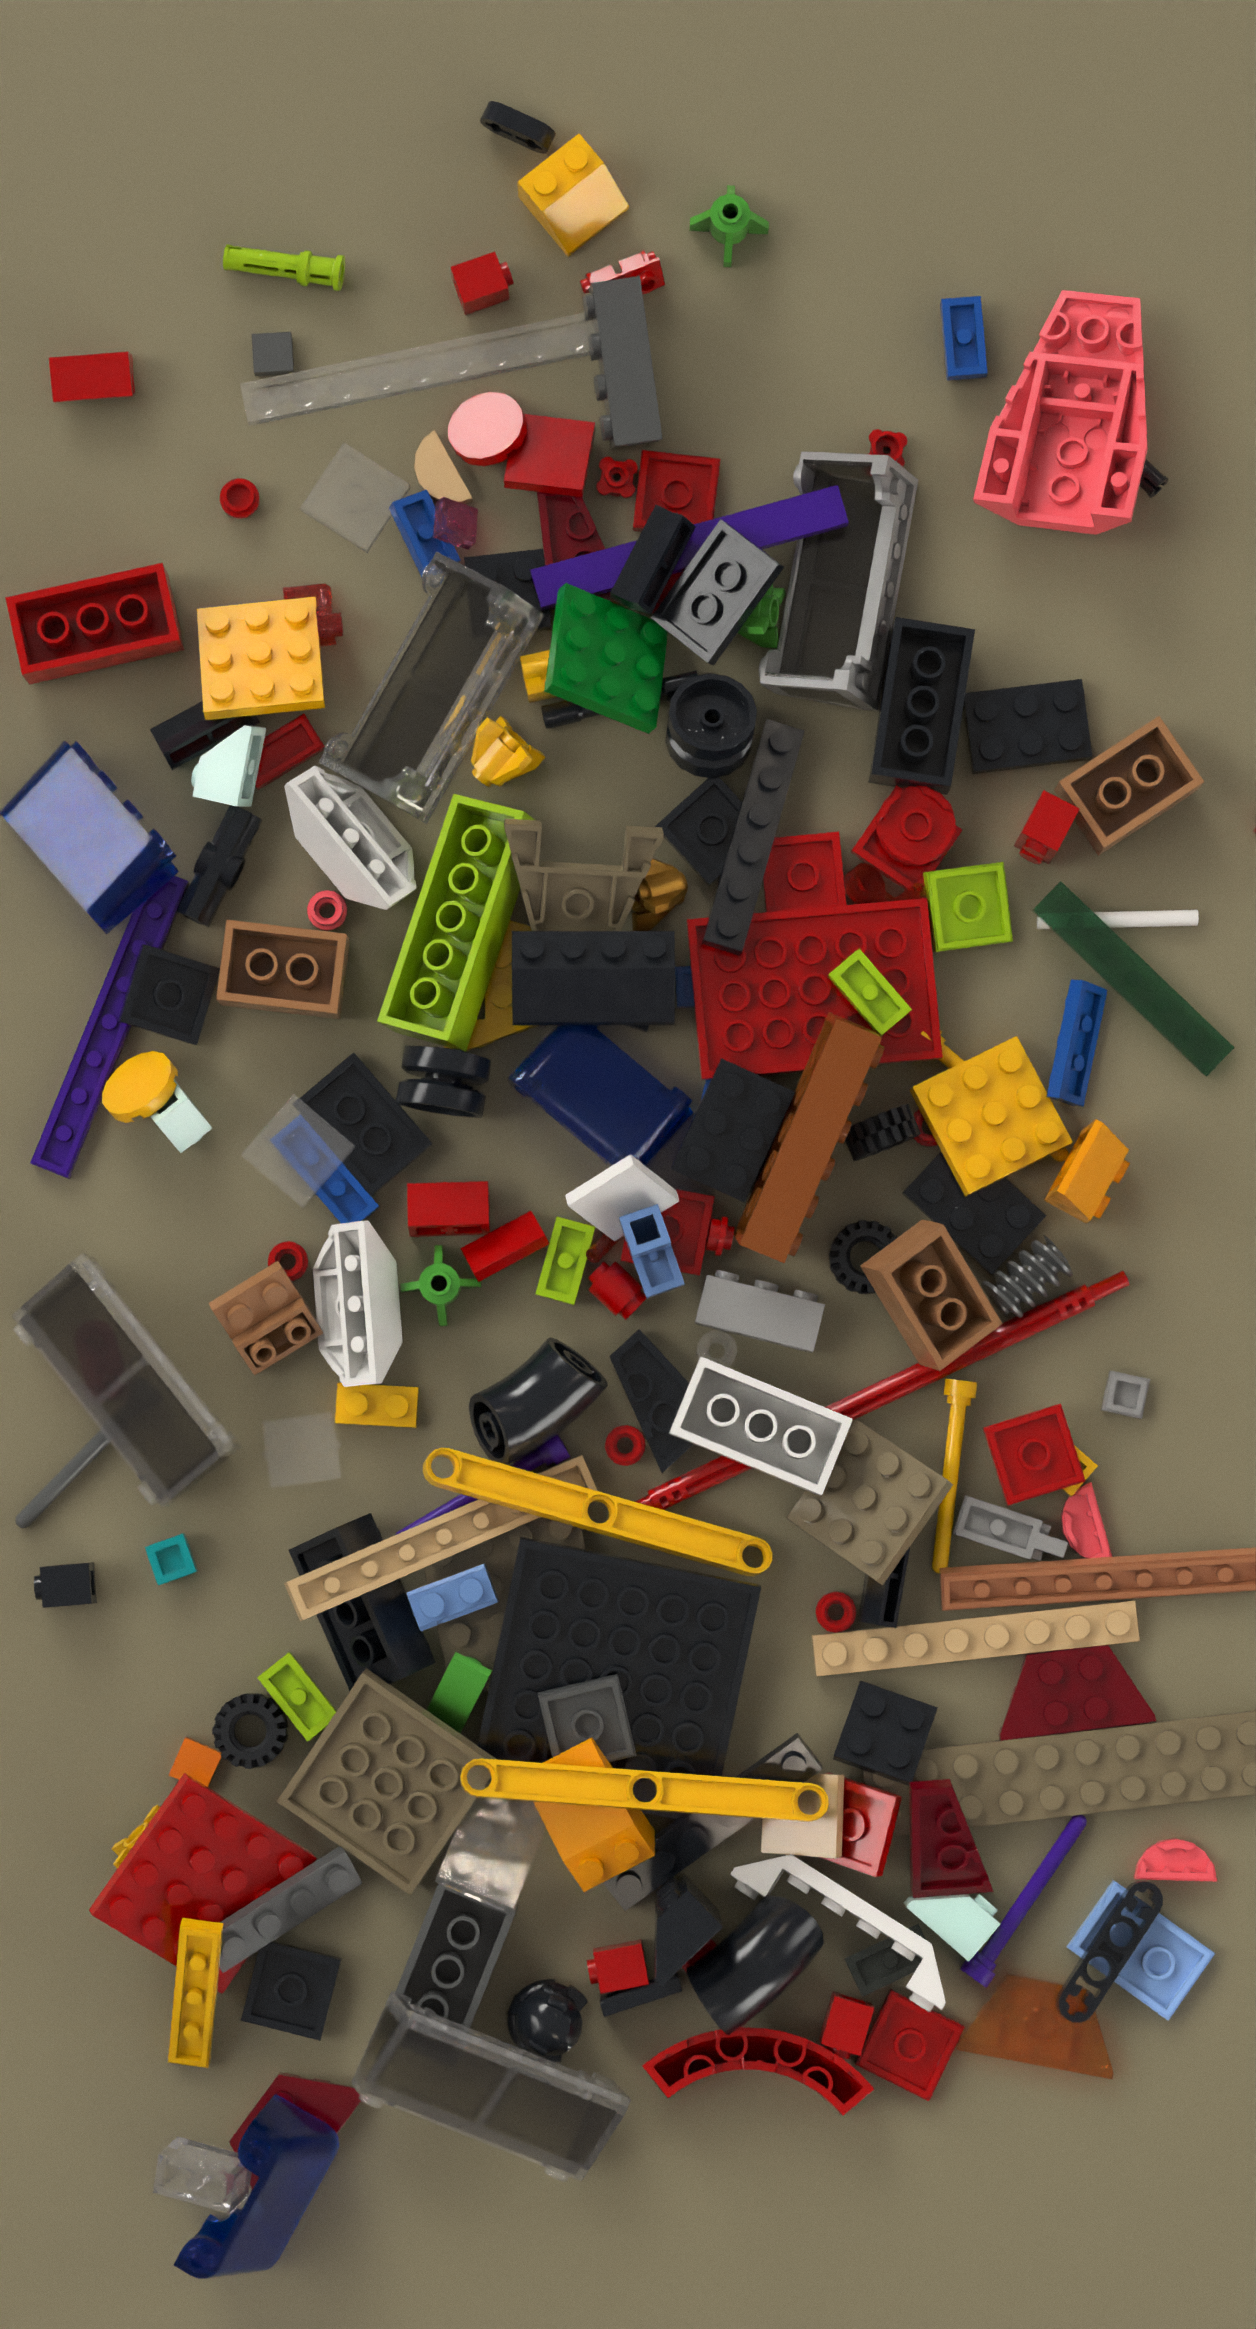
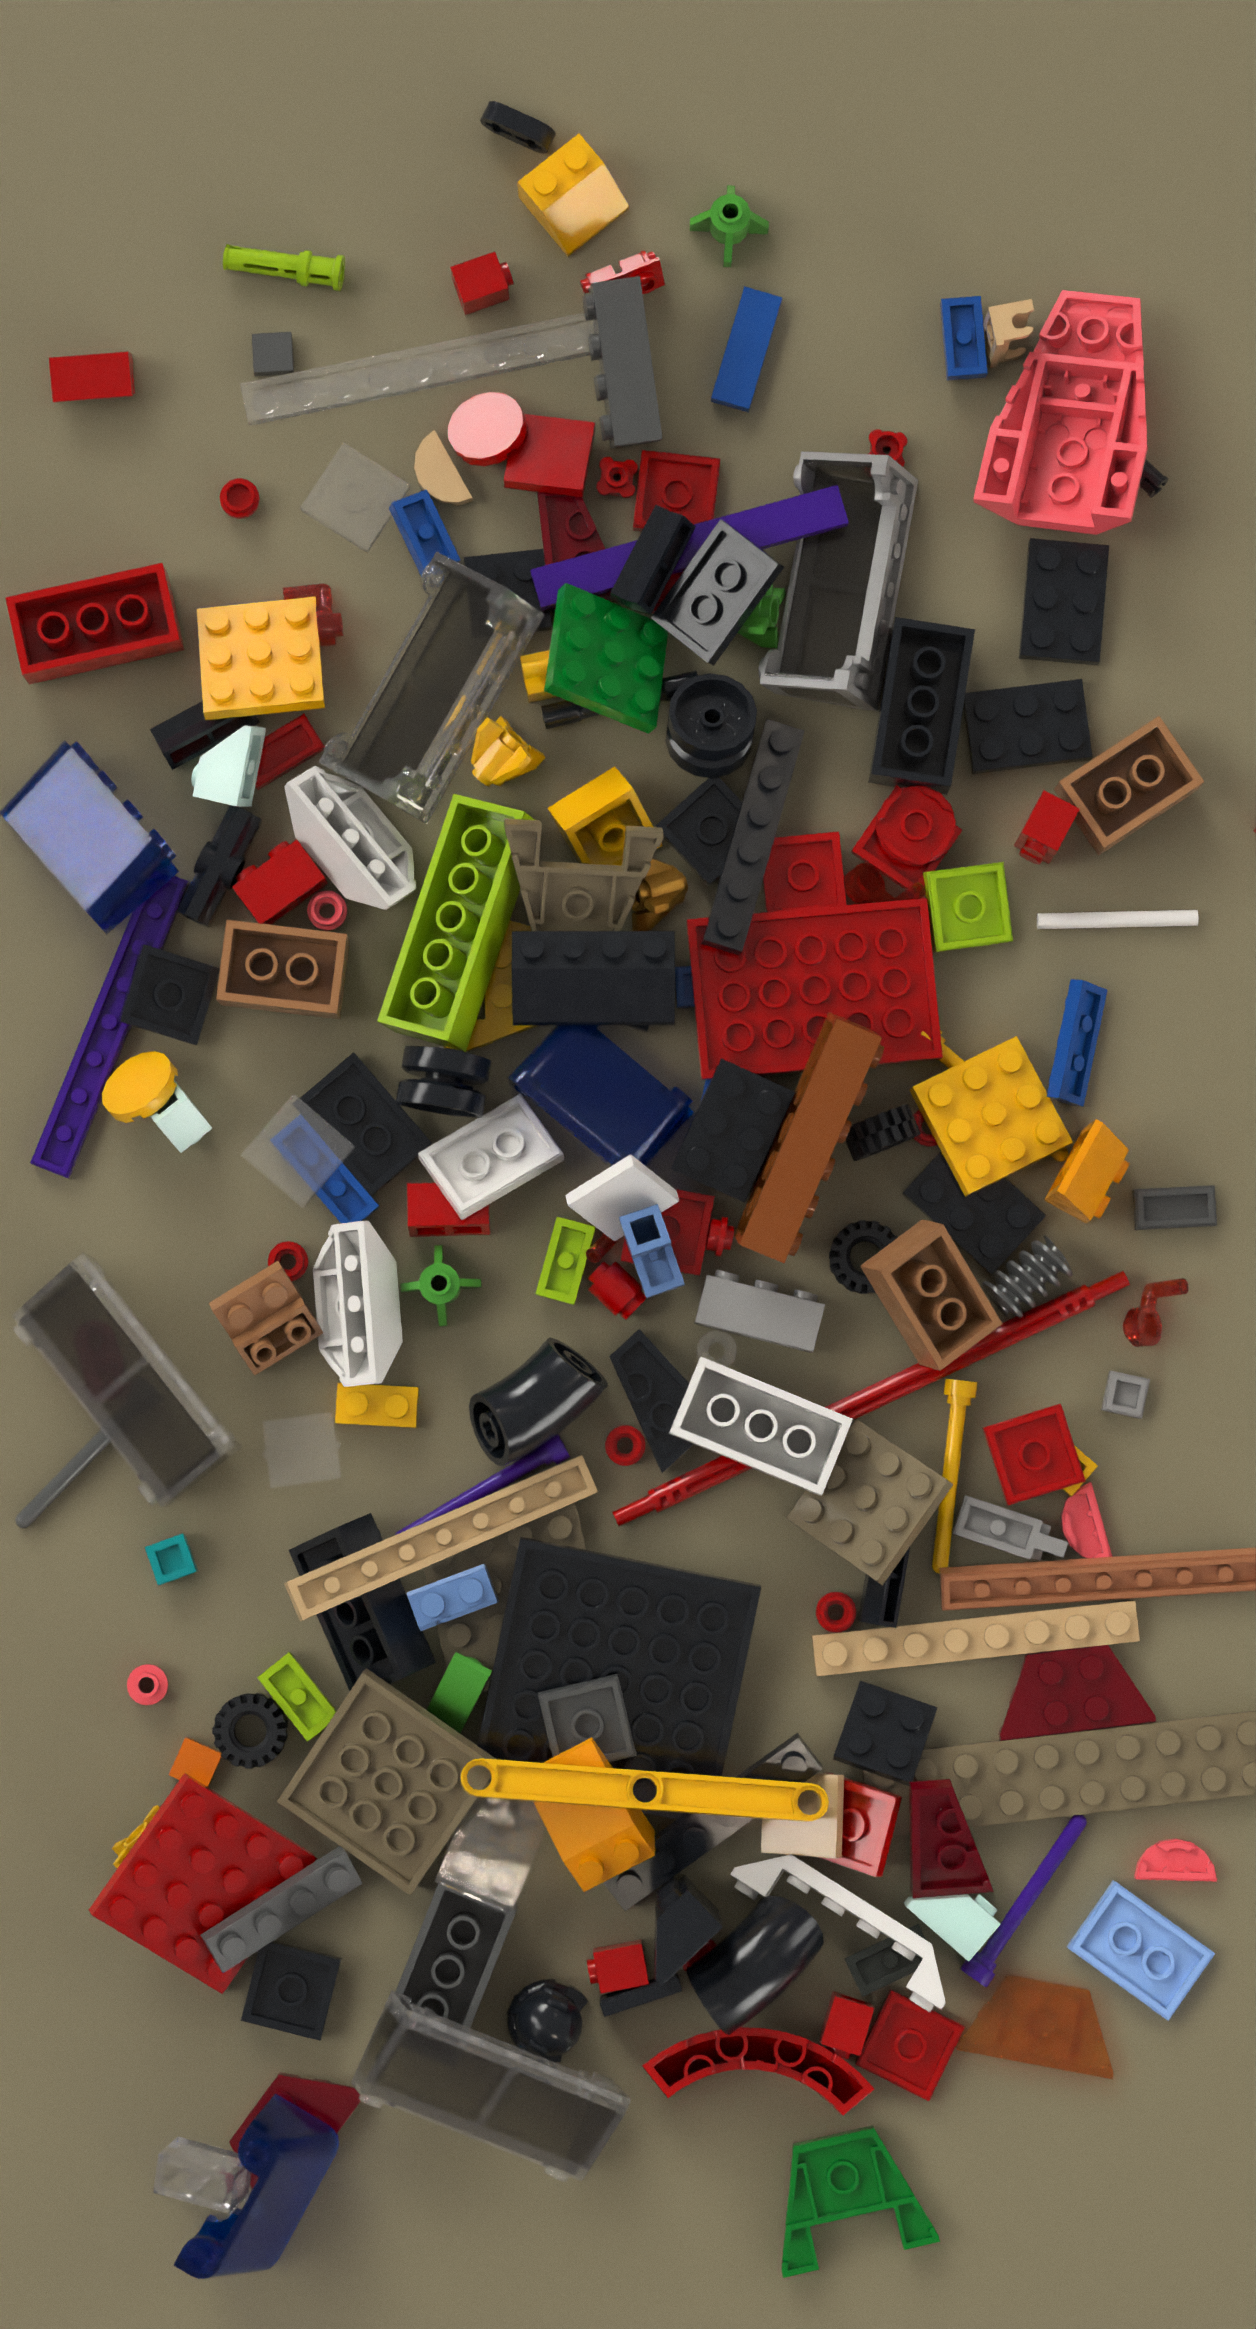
black brick [34,1562,97,1608] -> none
yellow tile [168,1918,224,2068] -> none
yellow beam [423,1447,773,1576] -> none
clear pink plate [433,497,478,550] -> none
red tile [460,1211,550,1282] -> none
lime plate [828,949,912,1036] -> none
clear green tile [1031,881,1235,1077] -> none
black beam [1056,1881,1163,2023] -> none
none -> coral plate [127,1664,168,1705]
none -> red brick [232,839,328,925]
none -> white tile [418,1093,564,1220]
none -> yellow slope [547,766,663,866]
none -> blue tile [711,286,782,413]
none -> green wing [781,2125,940,2278]
none -> tan hinge [983,299,1034,368]
none -> black plate [1019,538,1109,666]
none -> clear red plate [1123,1278,1189,1347]
none -> dark grey tile [1133,1185,1217,1230]

